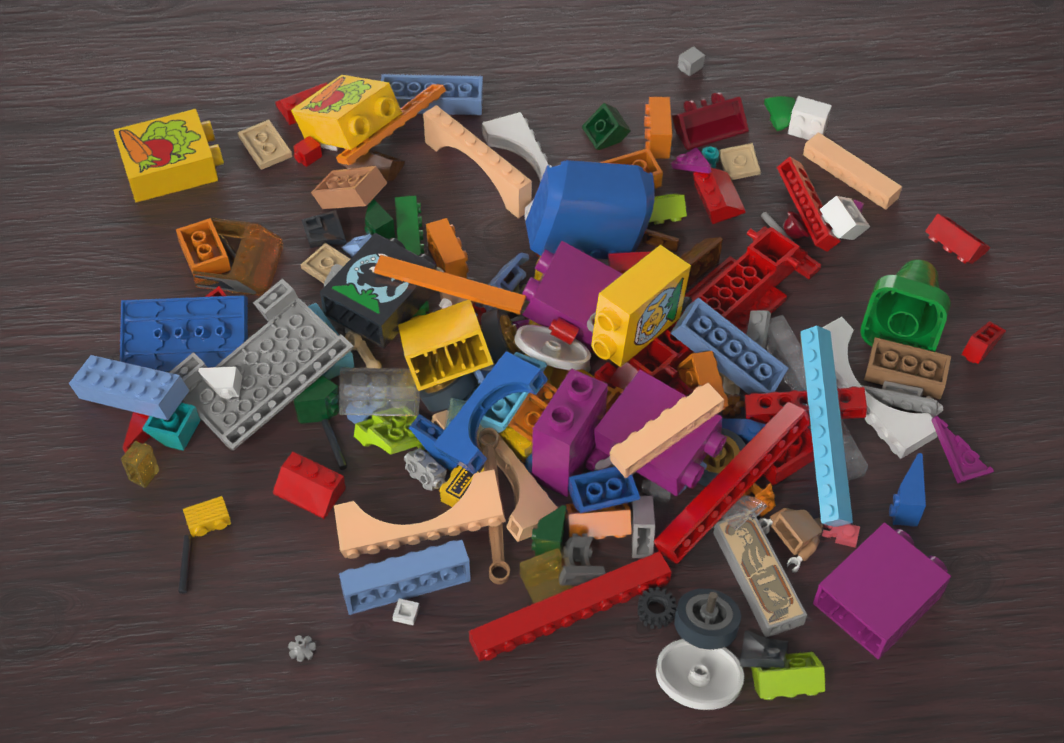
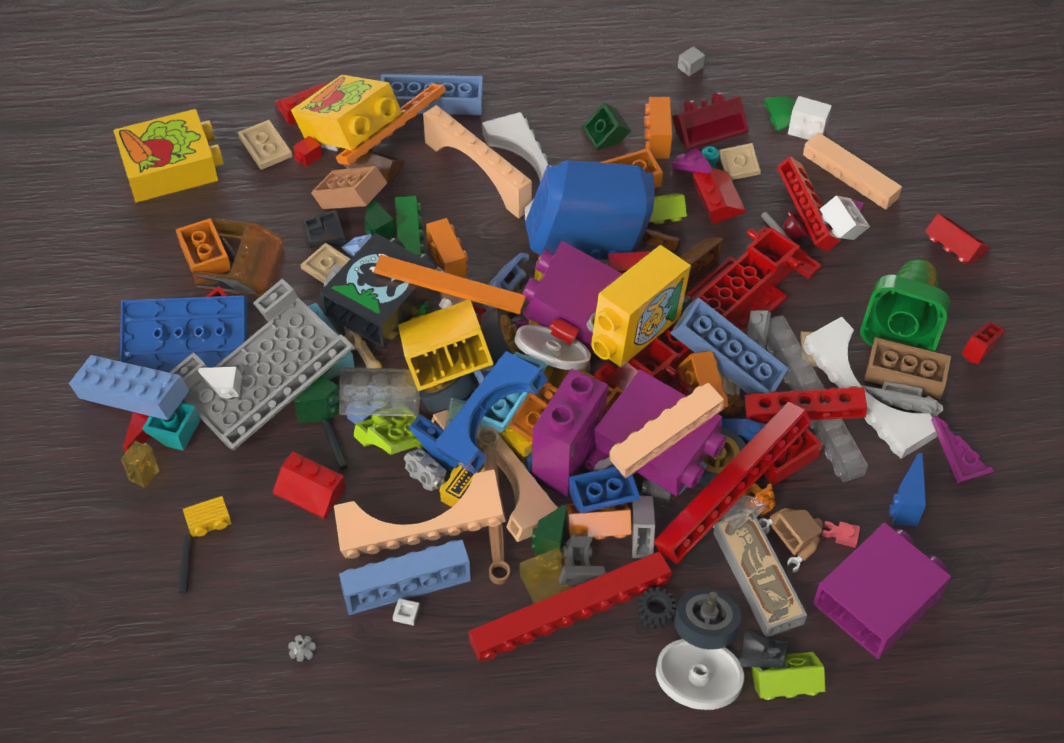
medium azure brick [800,326,853,527] -> none

